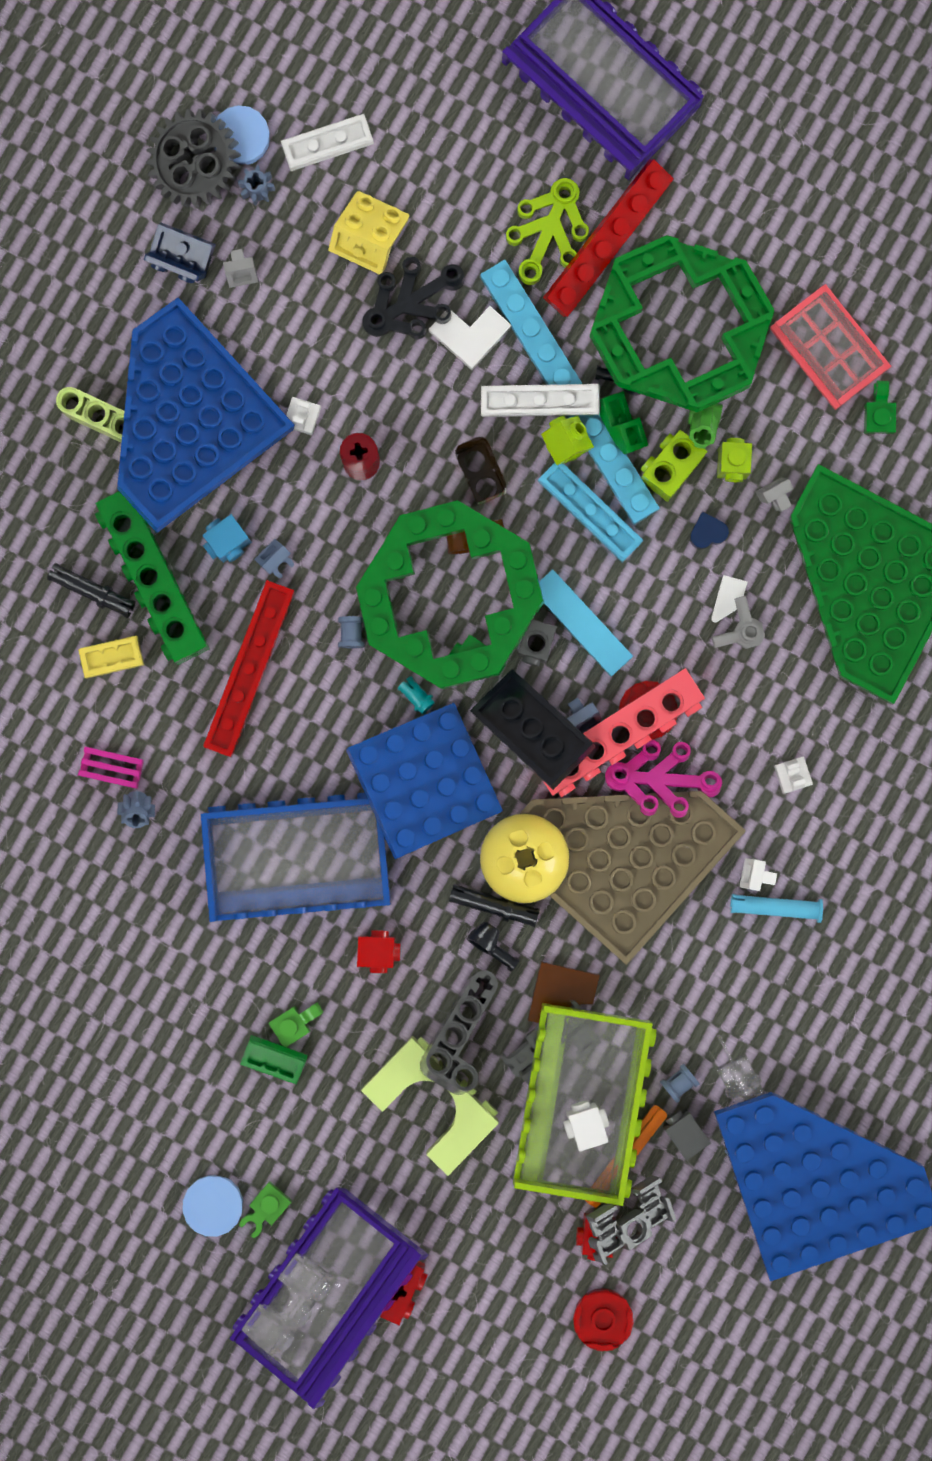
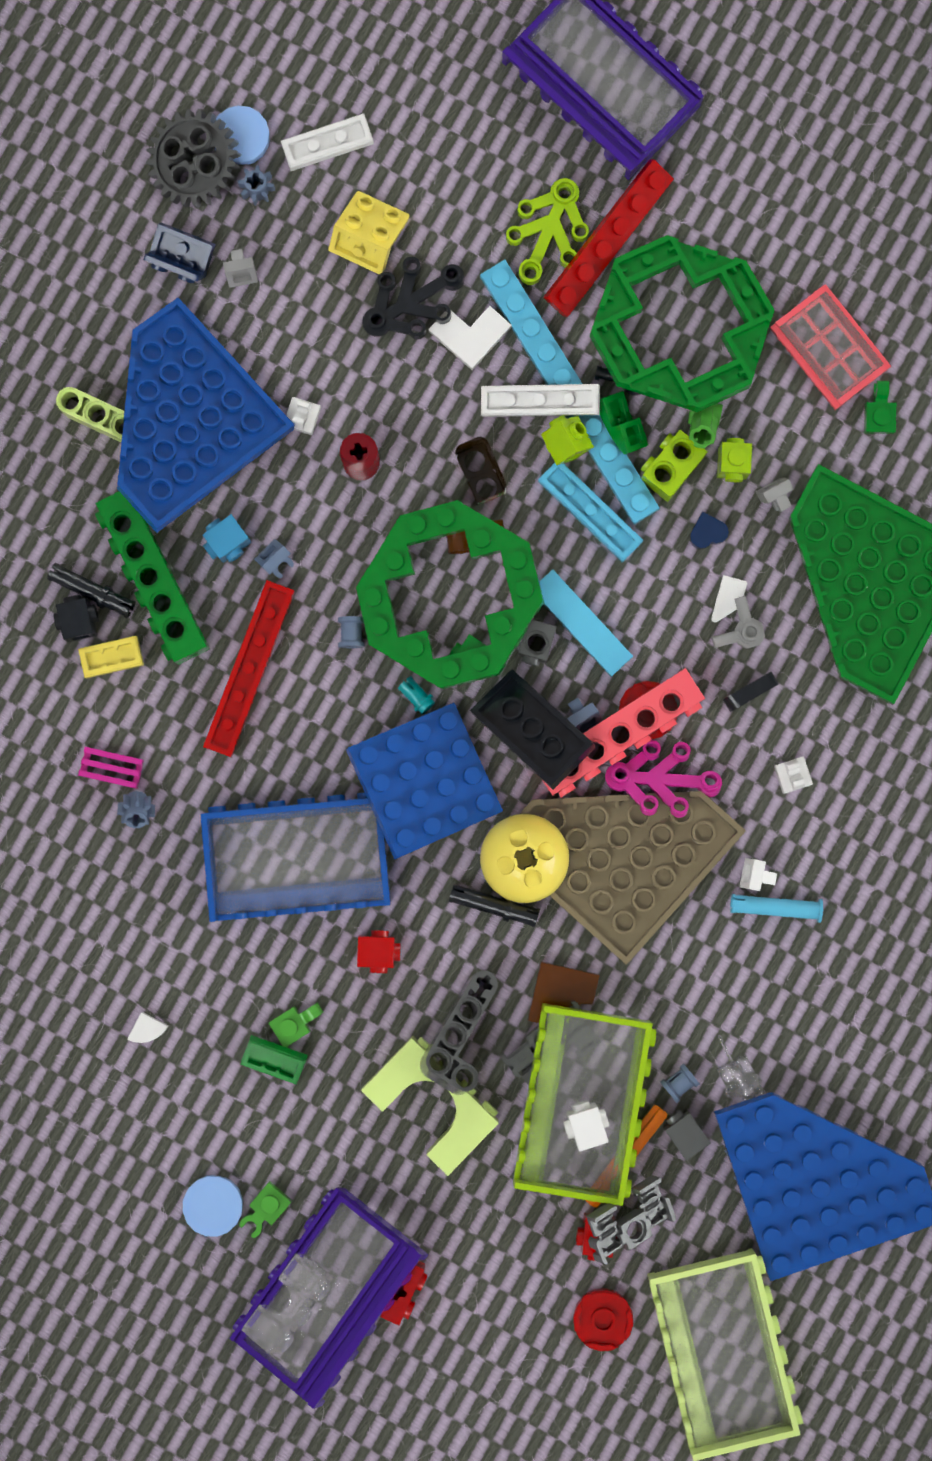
black bar [466,922,519,972] -> none
none -> black brick [53,595,99,642]
none -> white tile [127,1012,169,1043]
none -> clear window [647,1248,803,1461]
none -> black beam [723,671,779,712]

